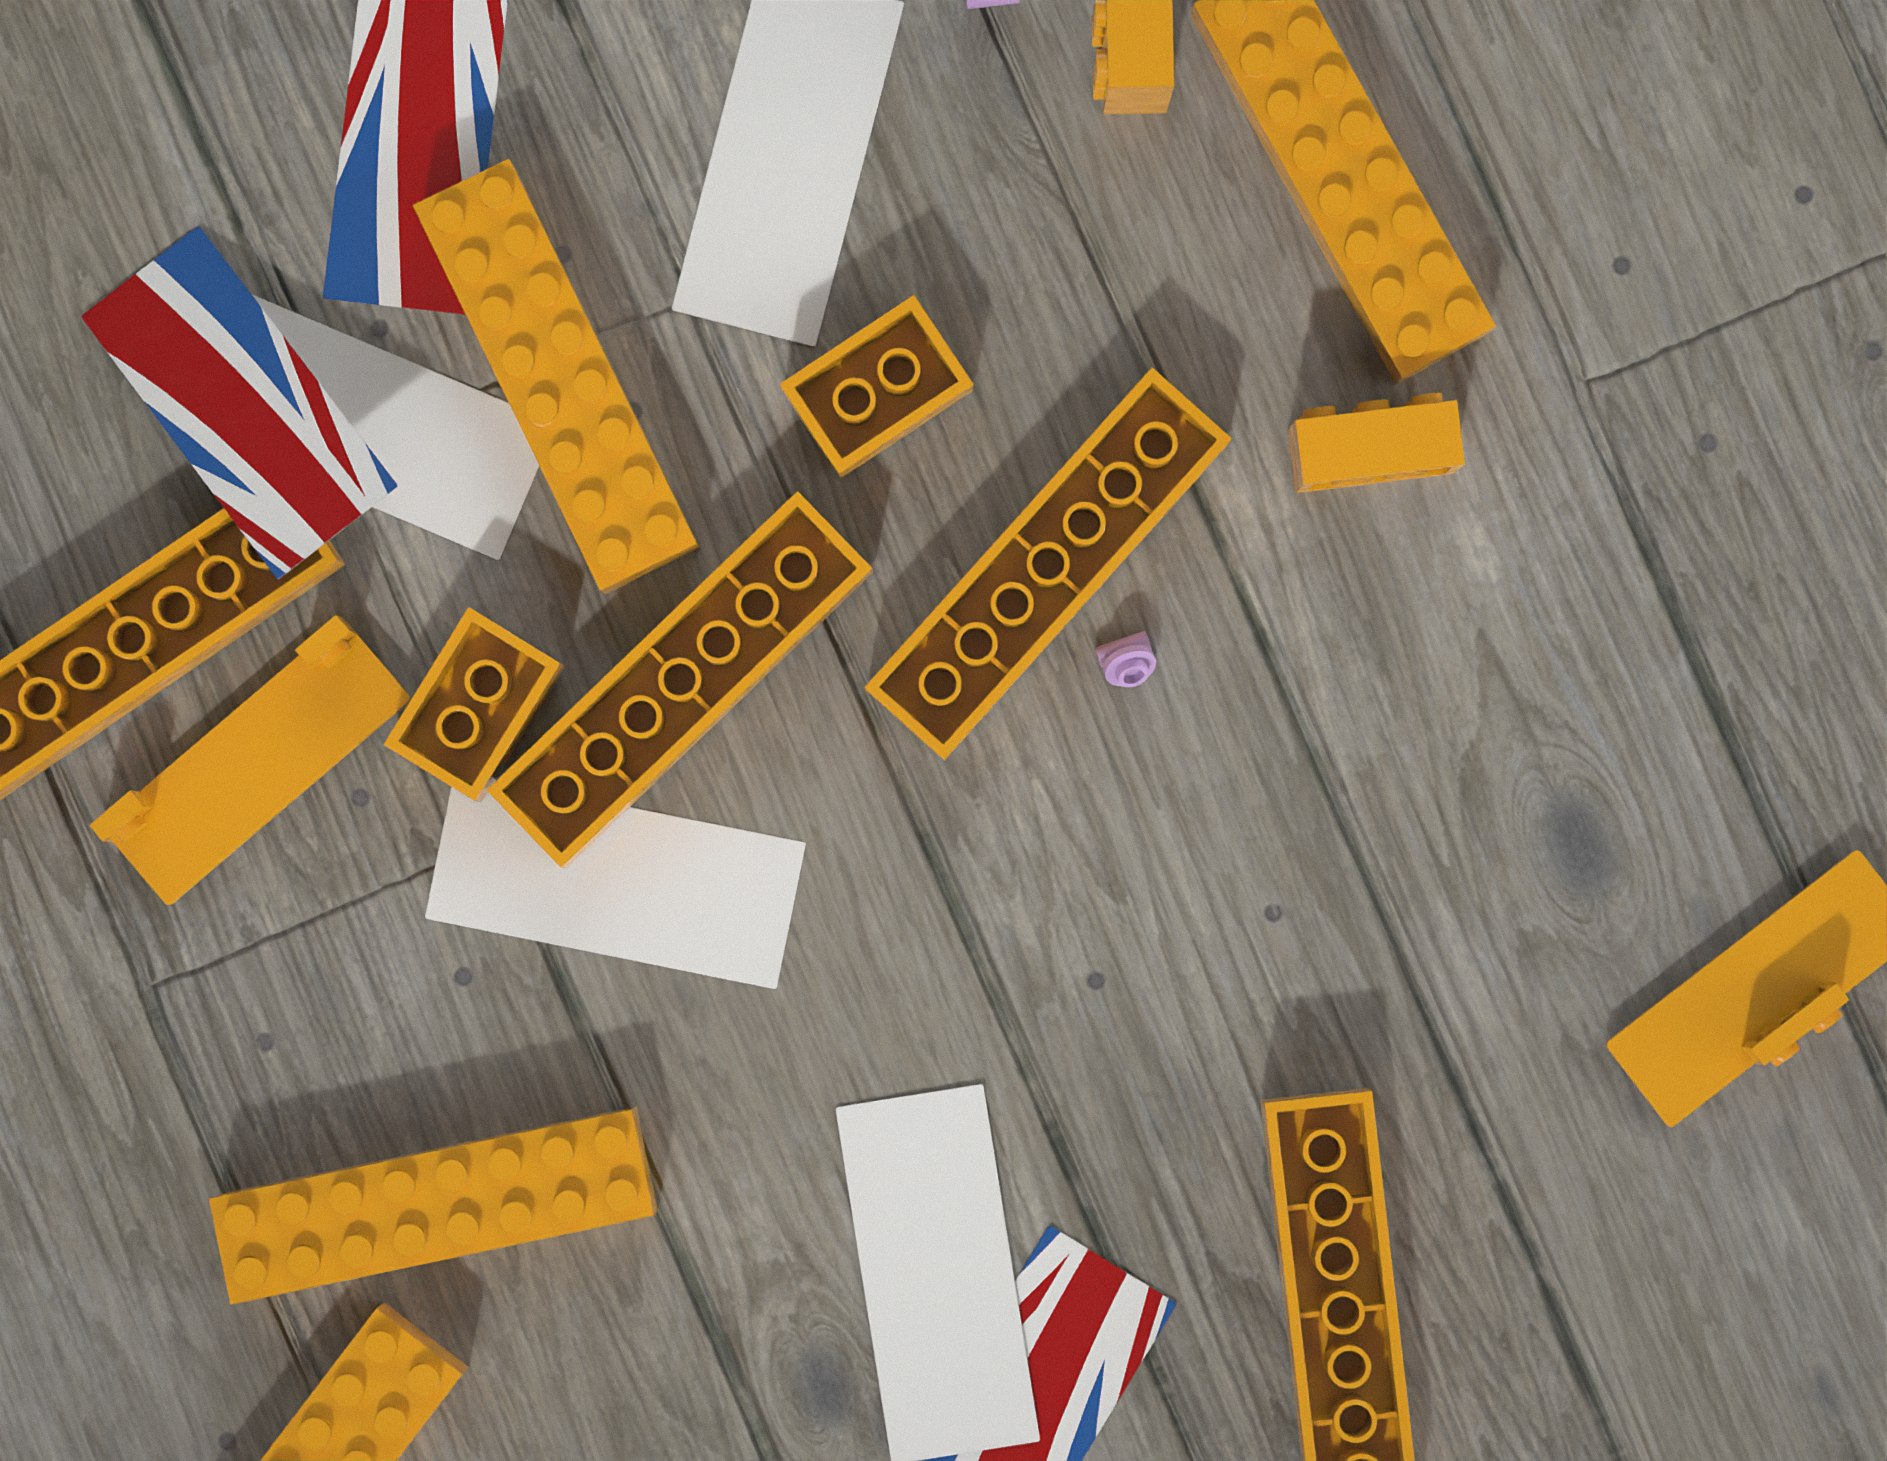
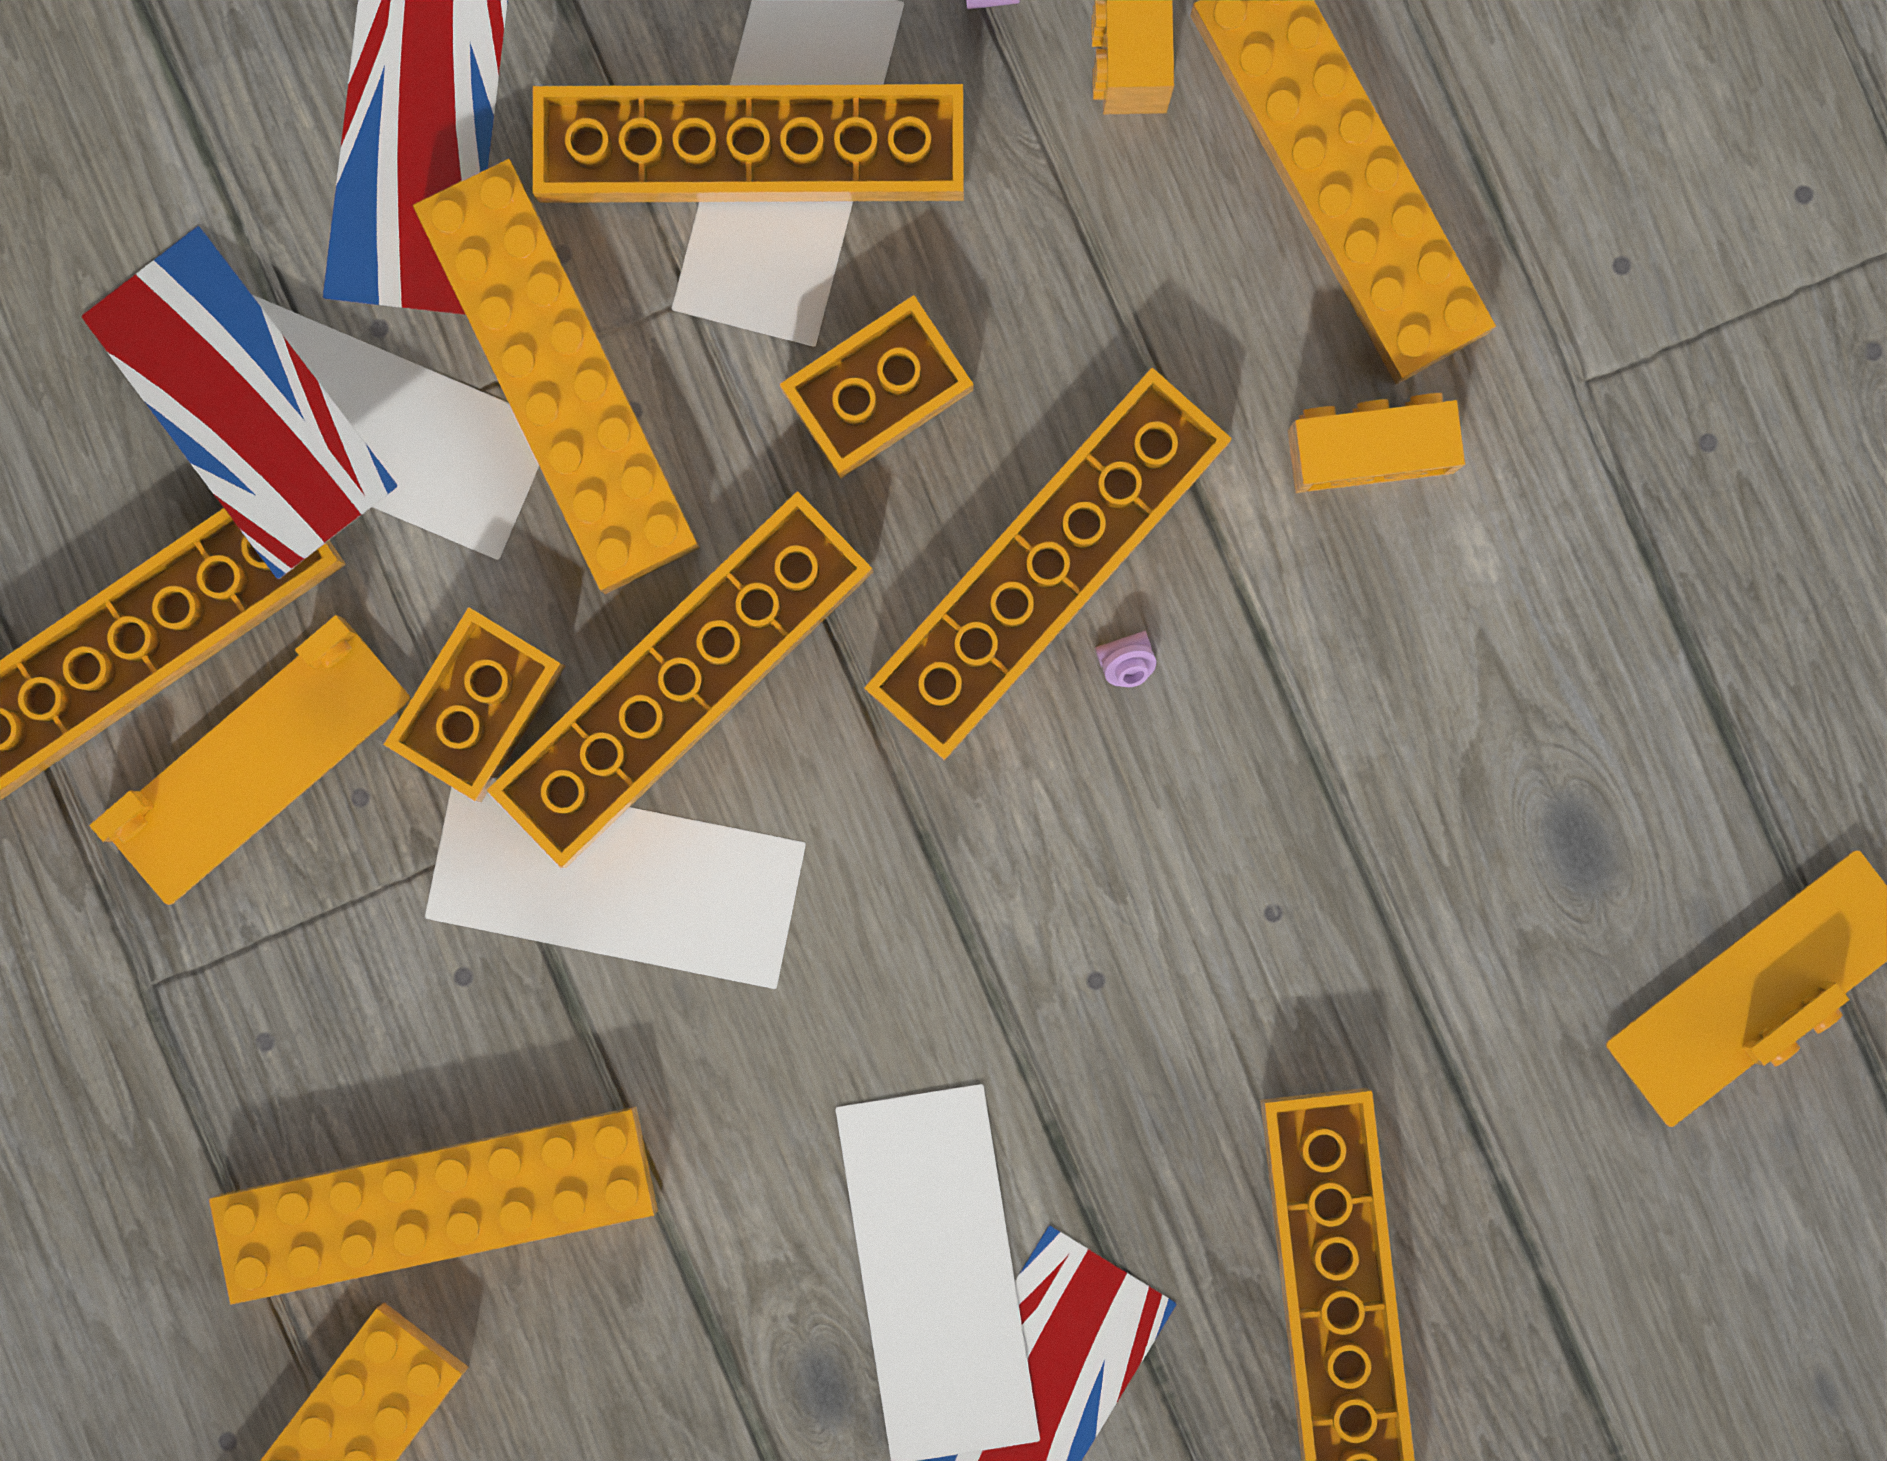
none -> light orange brick [533,84,964,203]

